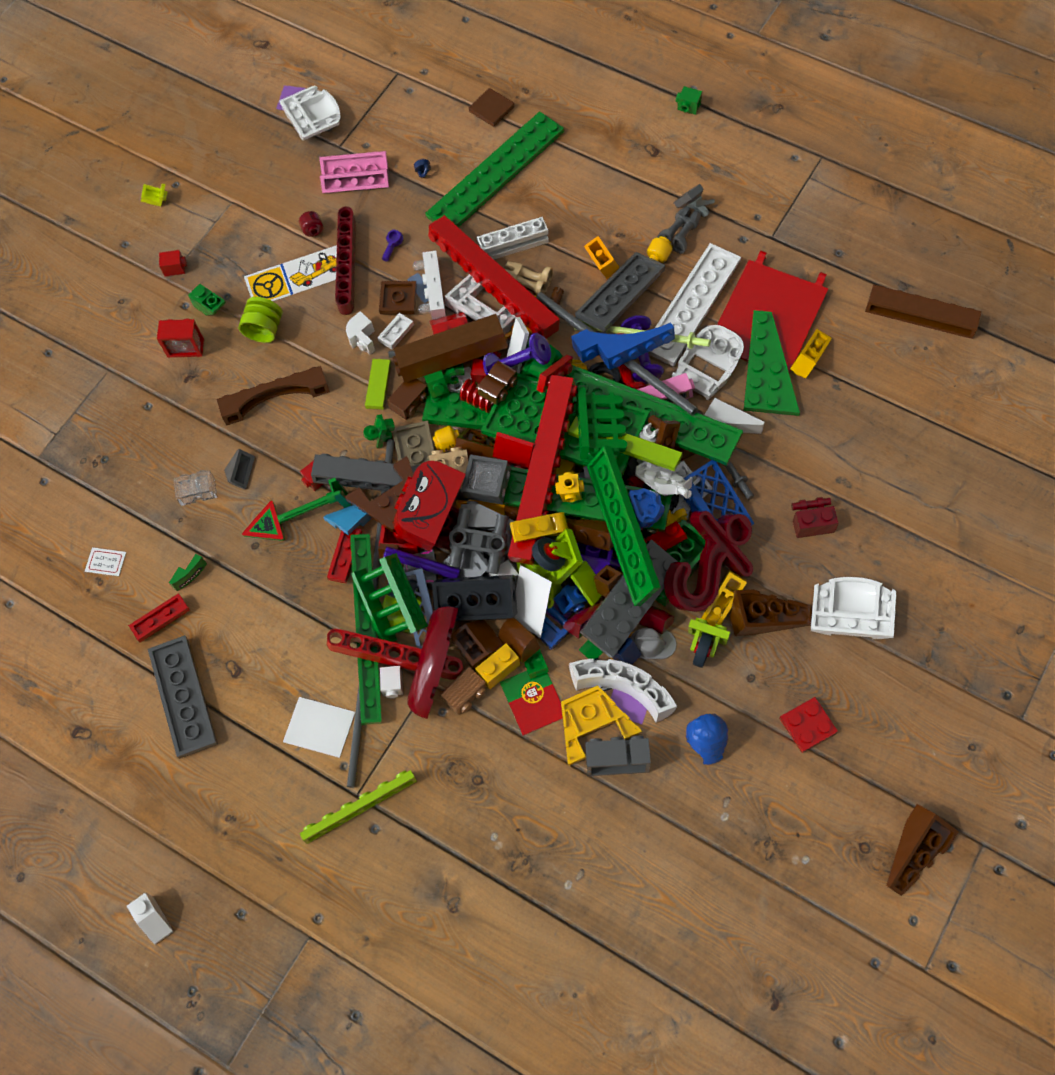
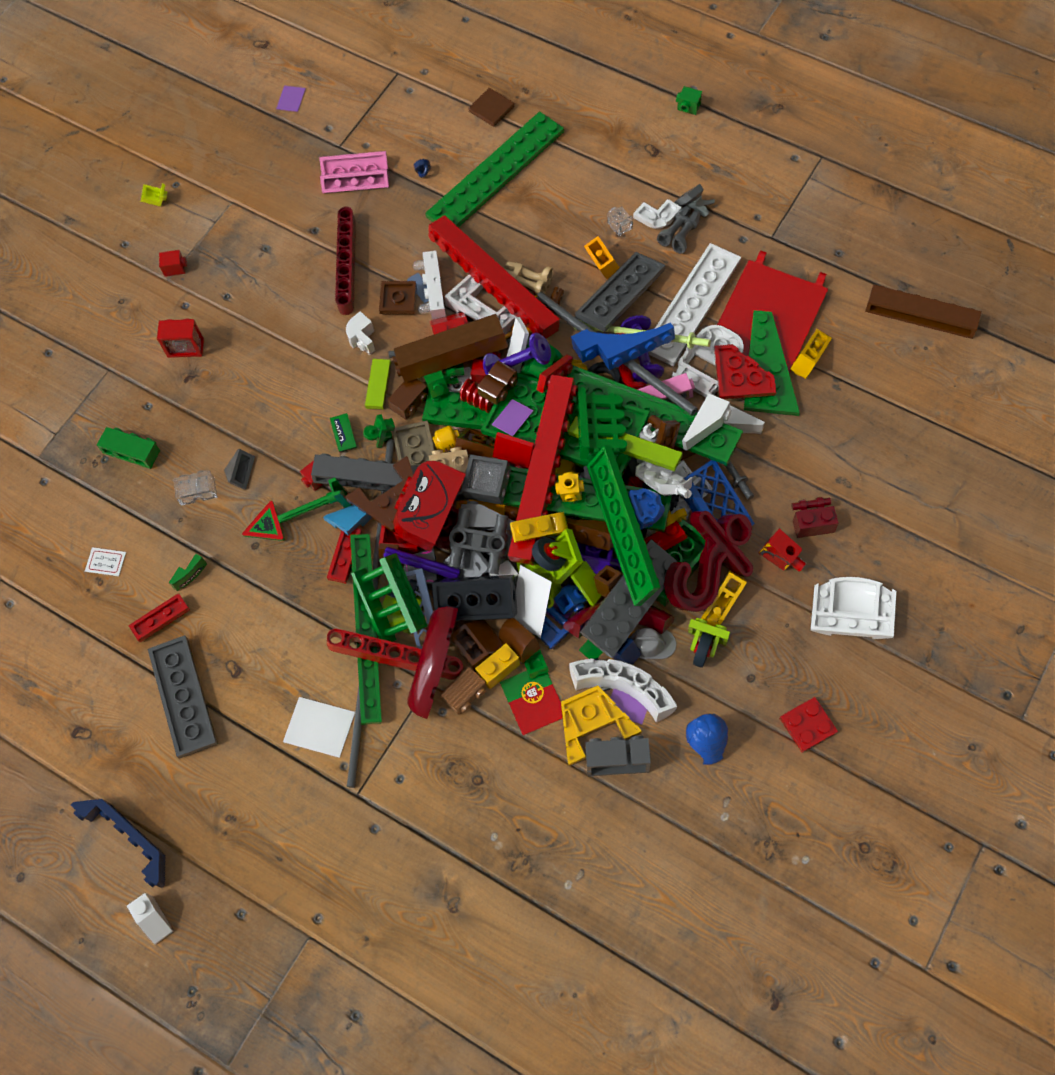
green slope [188,284,226,316] -> none
reddish brown arch [217,366,330,426] -> none
lime wheel [238,297,283,343] -> none
sticker [244,245,337,301] -> none
white slope [279,86,340,141] -> none
dark red head [299,211,323,237] -> none
lime plate [299,770,417,844] -> none
white plate [377,313,414,350] -> none
white brick [380,666,403,698] -> none
dark purple plate [382,230,403,262] -> none
white brick [477,217,549,259] -> none
yellow head [647,236,672,263] -> none
reddish brown wedge [730,589,812,636] -> none
reddish brown wedge [886,804,959,896] -> none
none -> dark blue slope [71,799,166,888]
none -> green brick [97,427,160,469]
none -> green slope [330,413,357,452]
none -> medium lavender sticker [492,399,533,436]
none -> clear brick [607,206,633,236]
none -> white plate [633,199,682,229]
none -> white slope [682,394,732,450]
none -> red plate [714,344,776,399]
none -> red torso [759,528,806,572]

